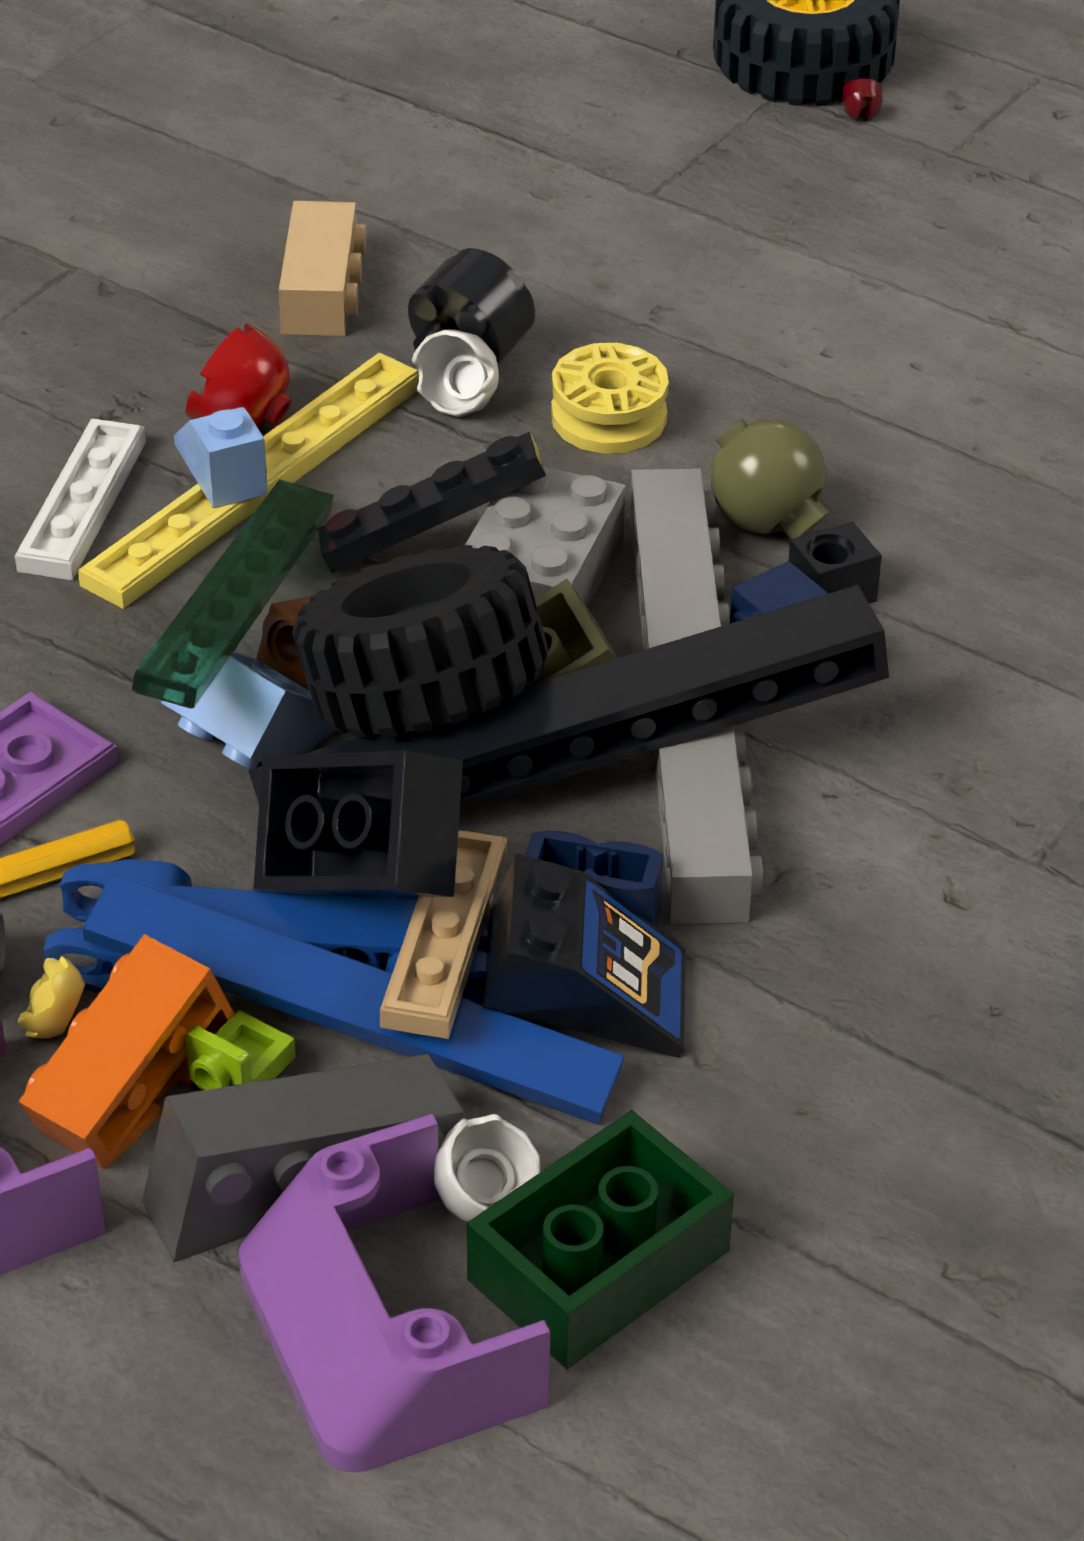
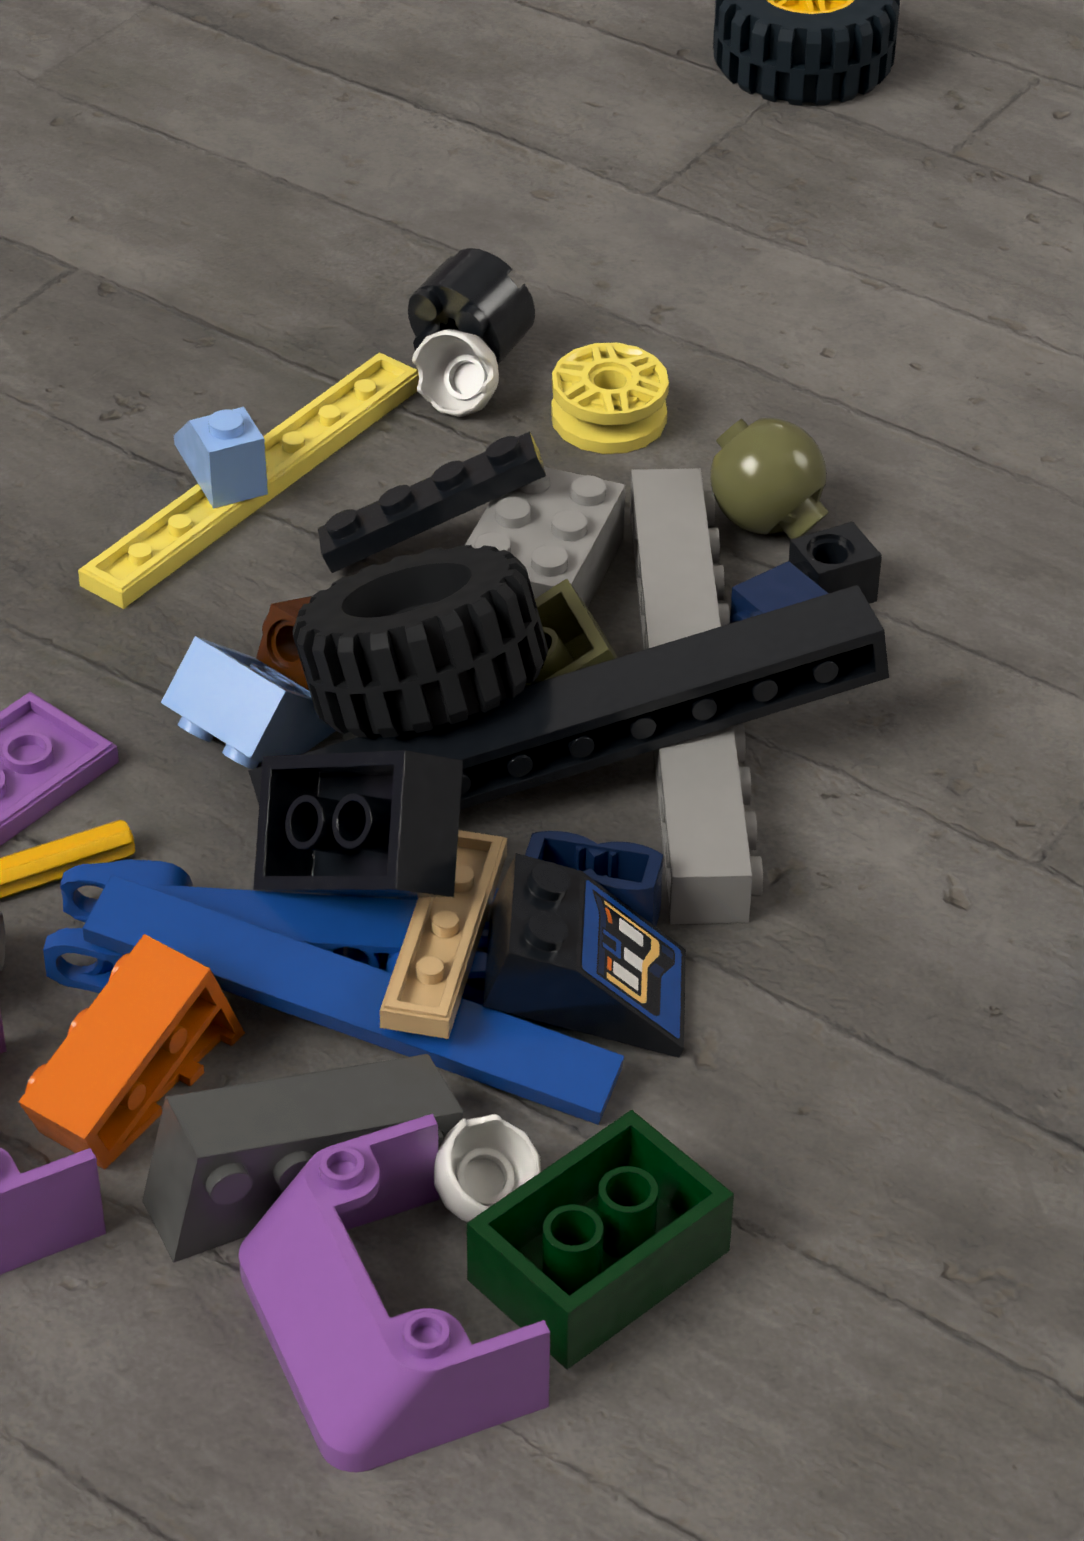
white tile [15,419,146,581] -> none
light yellow plate [18,956,85,1039] -> none
clear green tile [132,479,334,709] -> none
red cylinder [185,323,292,429] -> none
lime bracket [185,1010,296,1090] -> none
tan brick [278,201,366,336] -> none
dark red hinge [843,79,882,121] -> none

